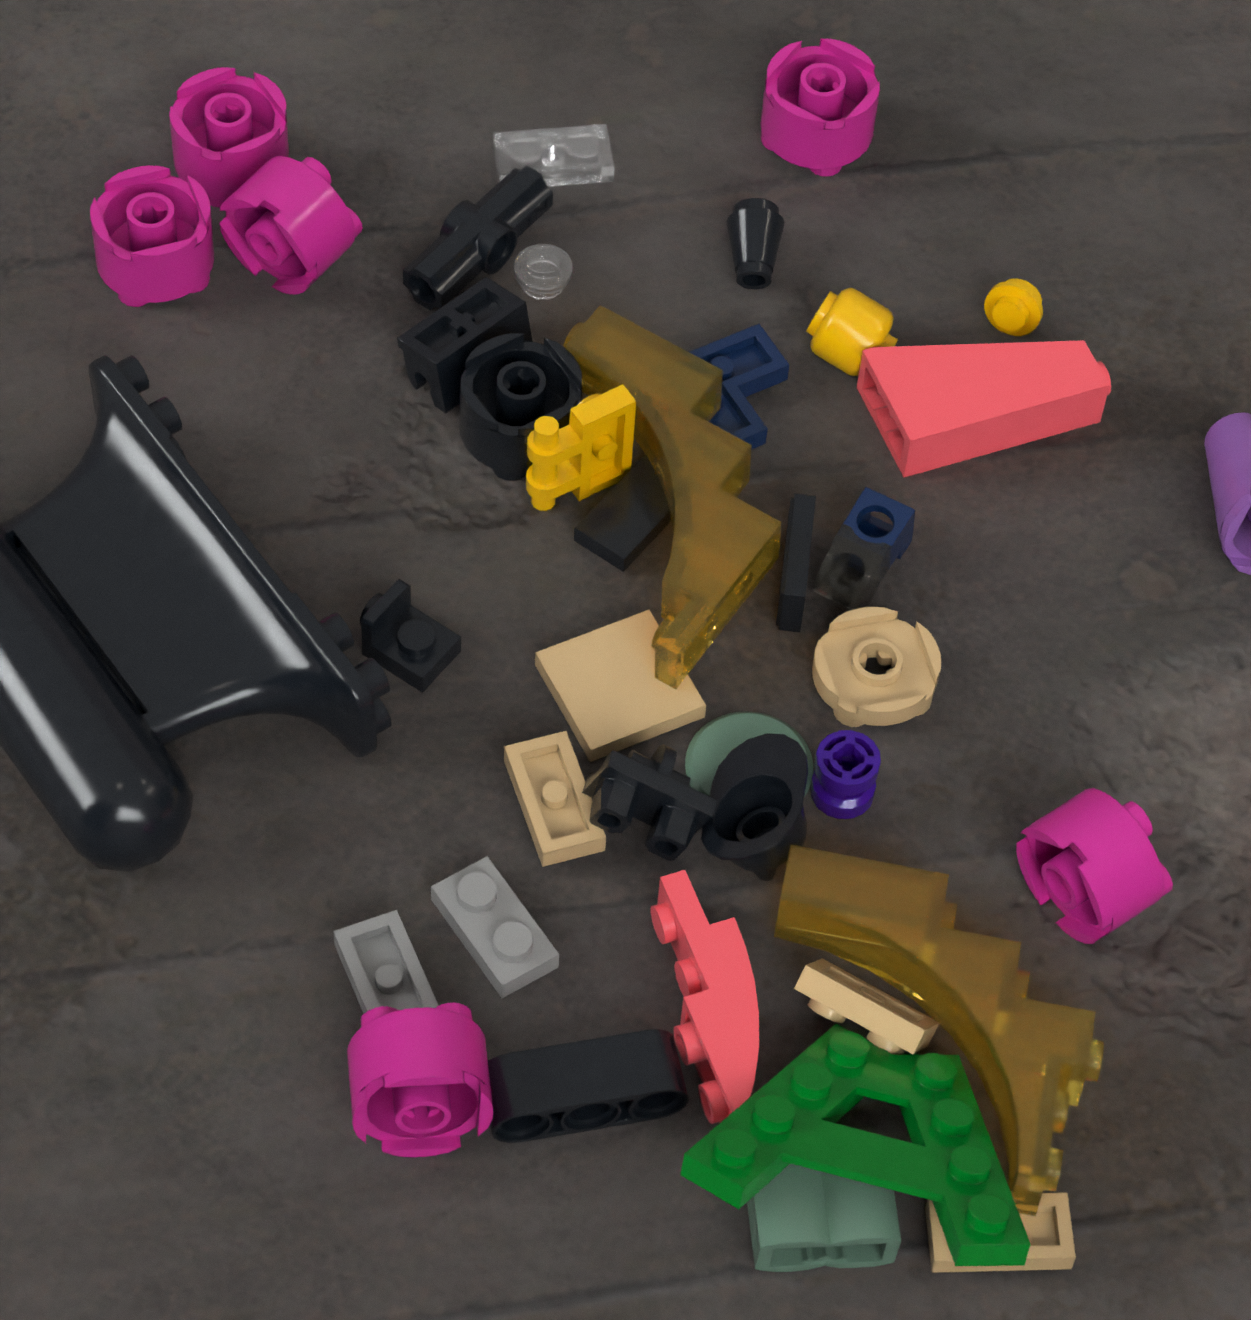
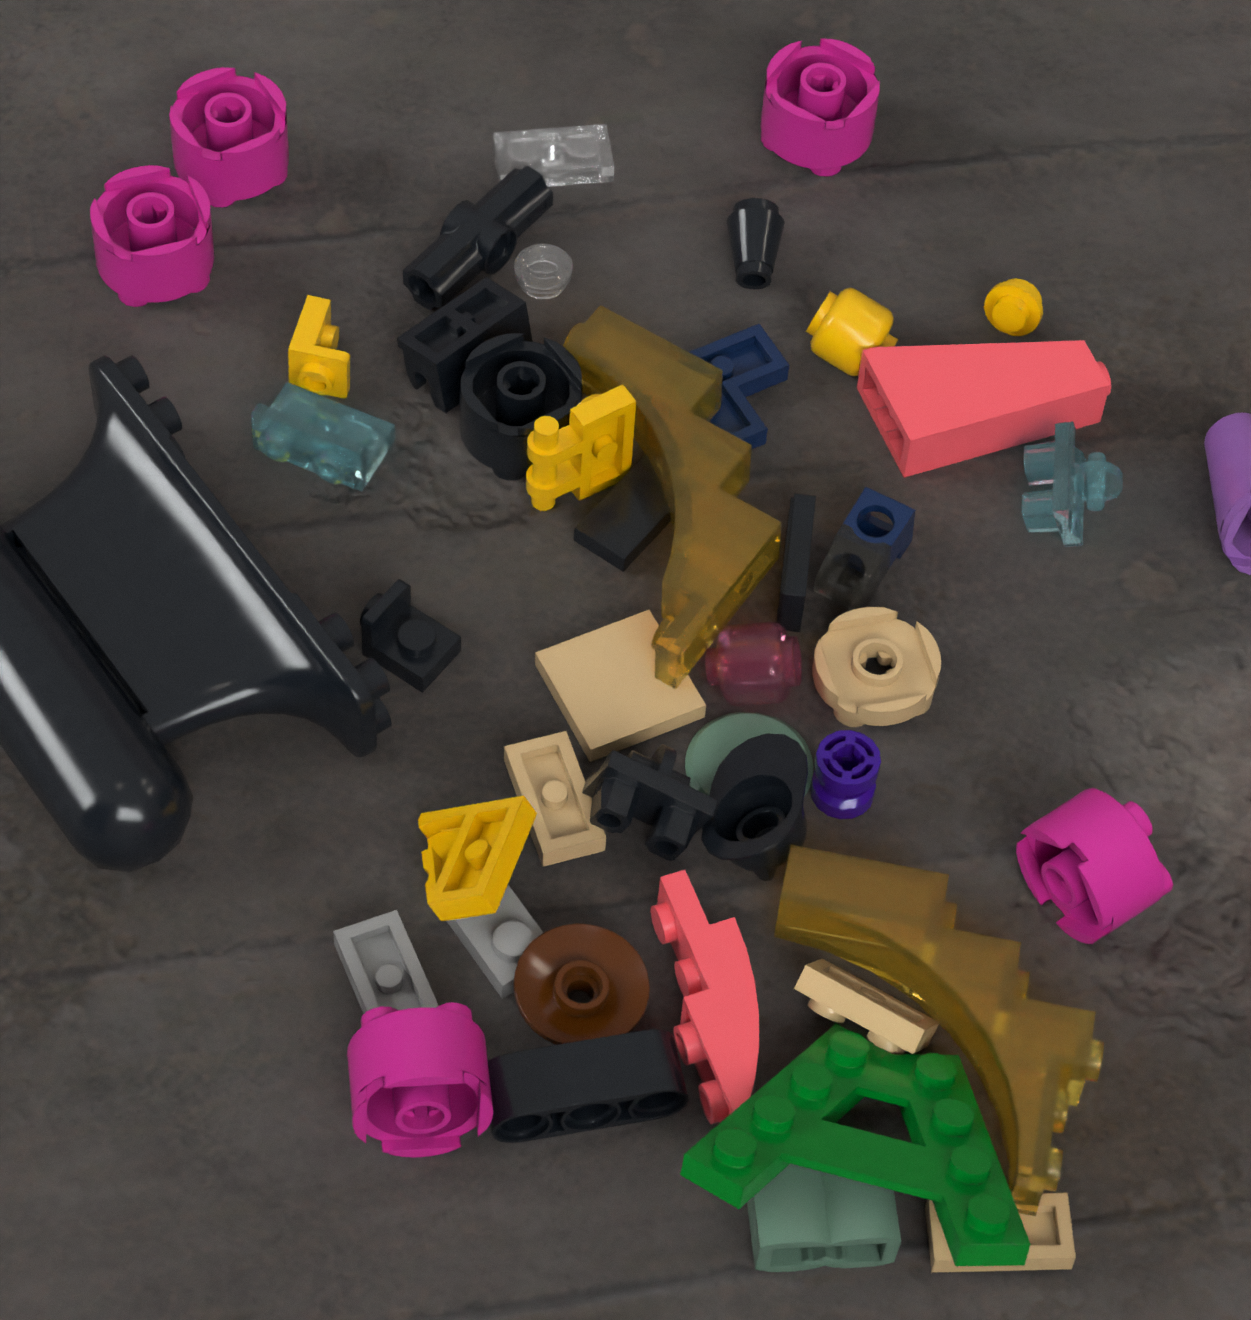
dark pink brick [219,156,363,295] -> none
none -> clear light blue bracket [251,382,395,492]
none -> yellow bracket [288,295,350,399]
none -> yellow wing [418,796,537,921]
none -> reddish brown dish [513,924,650,1045]
none -> clear pink head [706,622,802,706]
none -> clear light blue hips [1022,422,1123,548]

